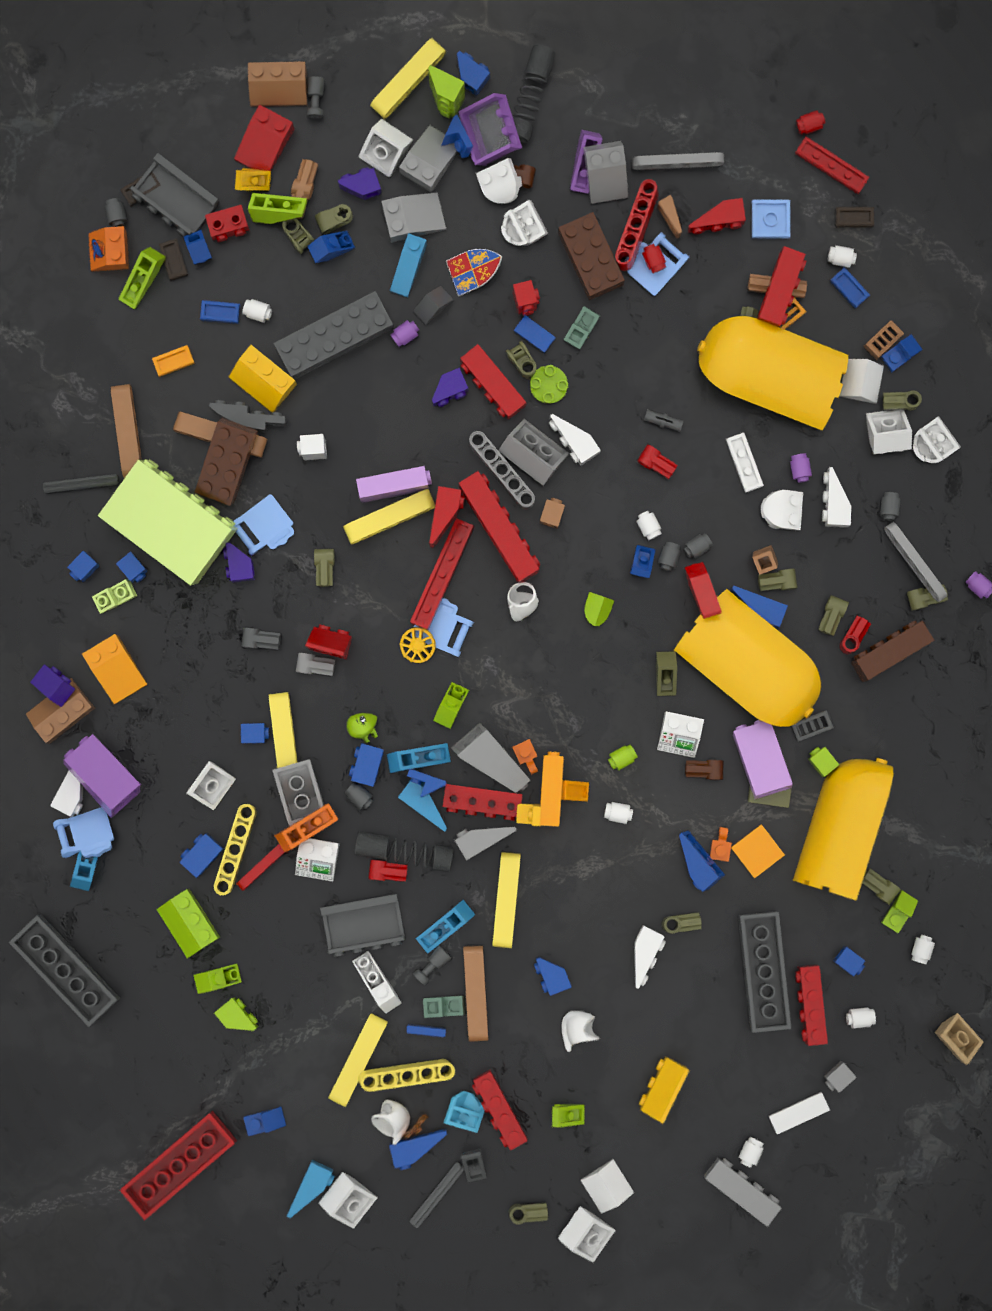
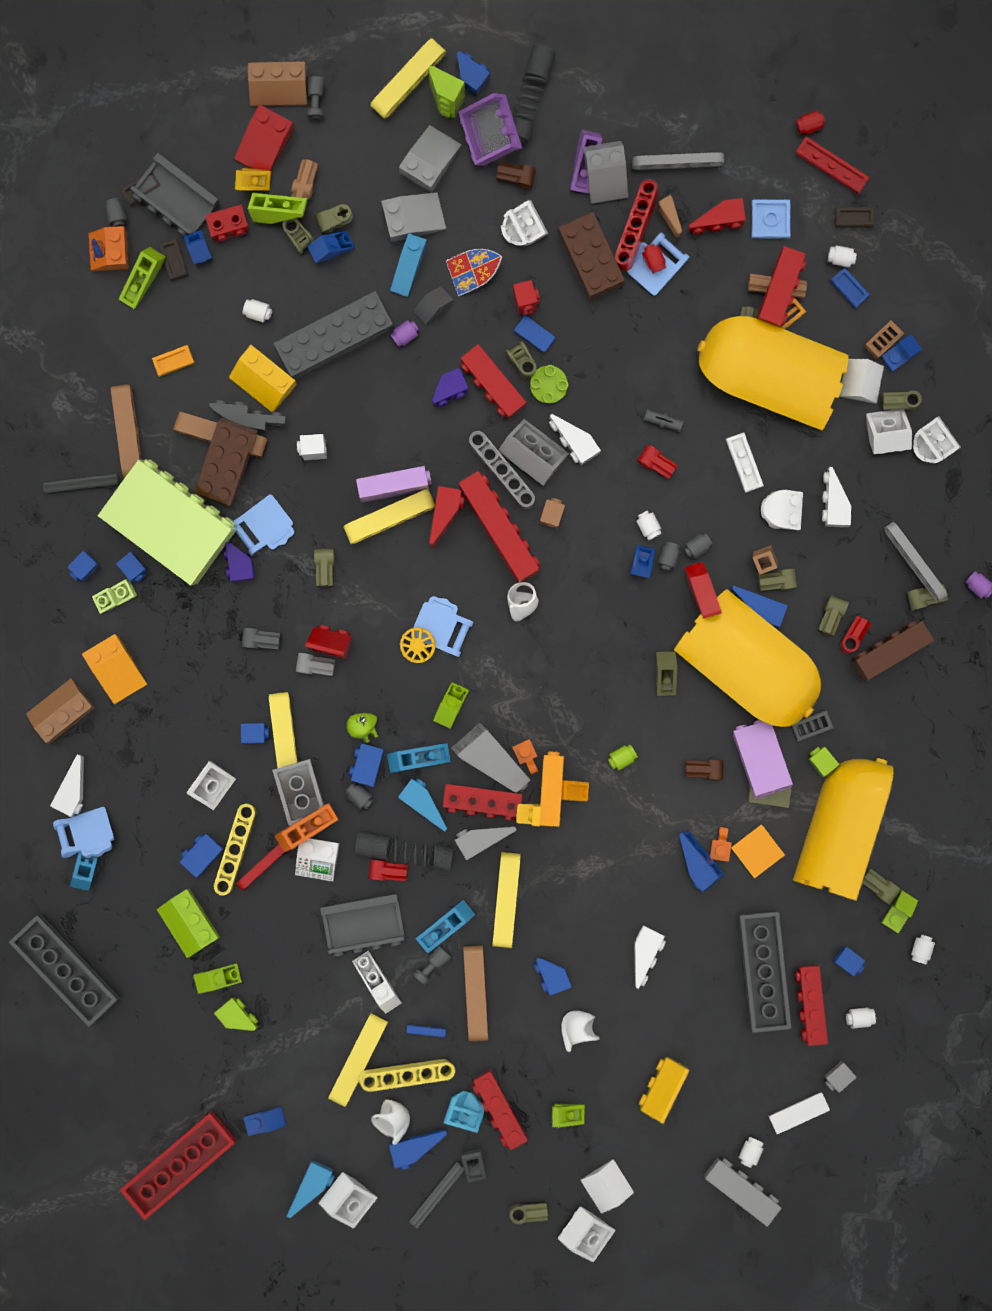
dark purple brick [30,664,75,707] -> none
medium lavender slope [64,734,140,818] -> none
blue tile [200,300,240,324] -> none
dark purple slope [338,167,382,200] -> none
white slope [358,119,413,178] -> none
clear orange piece [403,1114,429,1140] -> none
blue slope [407,769,447,798] -> none
red plate [410,518,474,630] -> none
sand green slope [423,995,466,1018] -> none
blue slope [441,115,473,158] -> none
white slope [476,158,522,203] -> none
sand green slope [564,306,600,349] -> none
lime brick [585,592,614,626] -> none
white brick [604,802,633,824] -> none
white slope [657,712,704,758] -> none
olive piece [662,912,702,934] -> none
medium lavender brick [790,453,812,483] -> none
dark grey brick [880,492,901,521] -> none
tan slope [935,1013,983,1065] -> none

